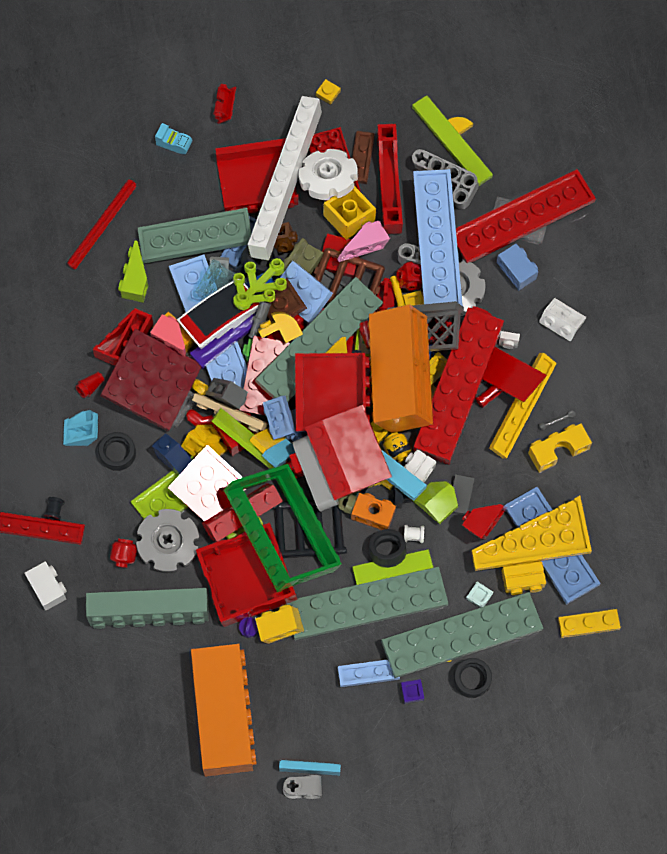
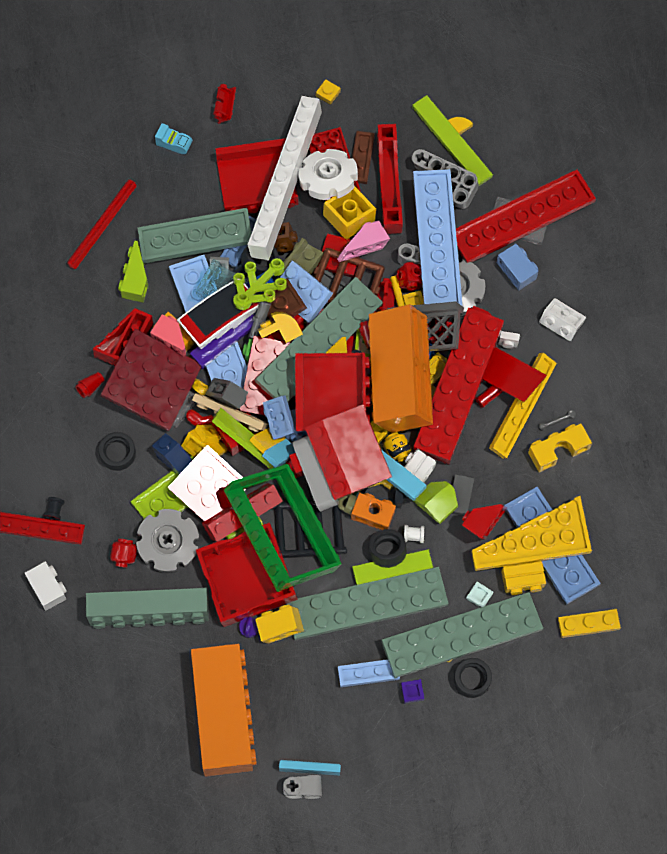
medium azure slope [63,410,98,446] -> none

